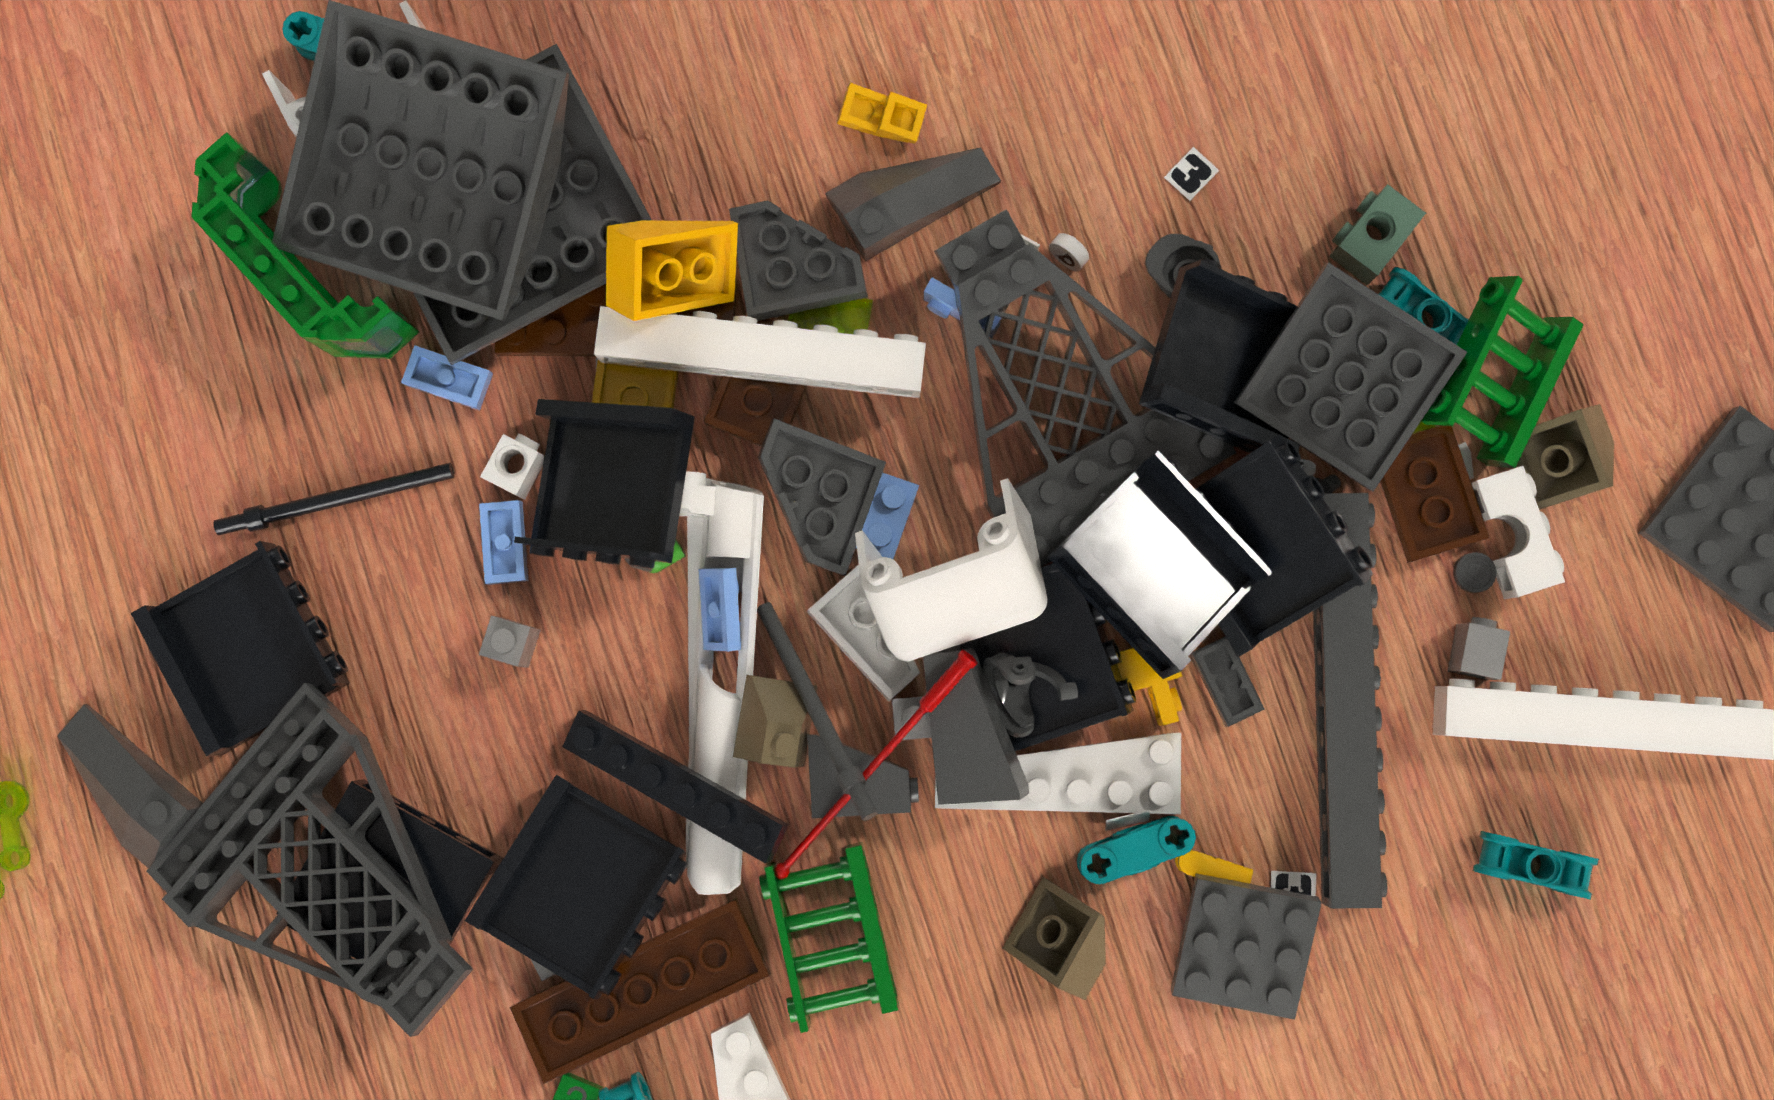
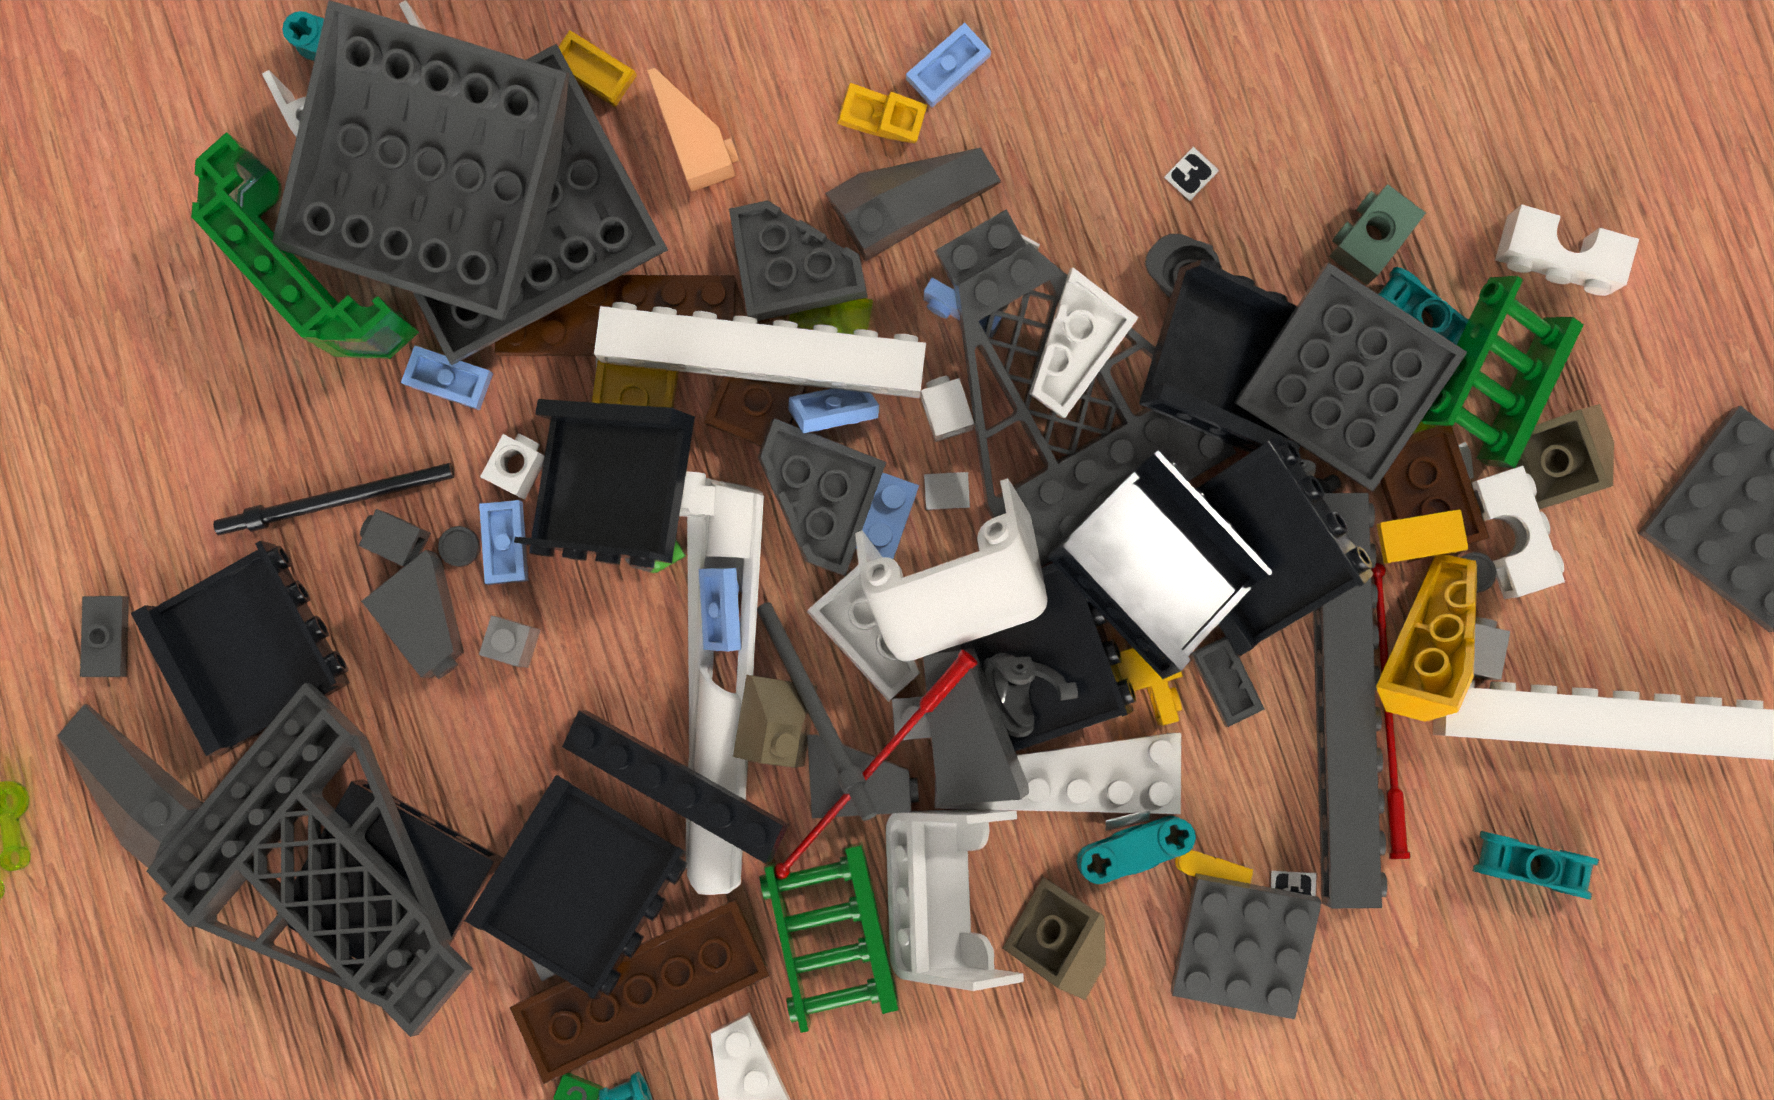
yellow slope [606,220,738,321] -> none
white tile [1049,233,1089,271] -> none
none -> dark grey plate [80,596,129,677]
none -> dark grey brick [358,509,431,566]
none -> dark grey slope [361,550,464,679]
none -> dark grey piece [438,526,480,567]
none -> yellow tile [558,30,637,108]
none -> light nougat slope [647,68,739,192]
none -> light blue plate [788,389,879,433]
none -> white windscreen [886,809,1024,991]
none -> light blue plate [906,23,991,108]
none -> white brick [920,376,974,442]
none -> white sticker [924,472,970,510]
none -> white wing [1029,268,1139,418]
none -> red piece [1371,563,1411,859]
none -> yellow tile [1376,509,1469,564]
none -> yellow wedge [1376,554,1477,722]
none -> white arch [1495,204,1639,296]

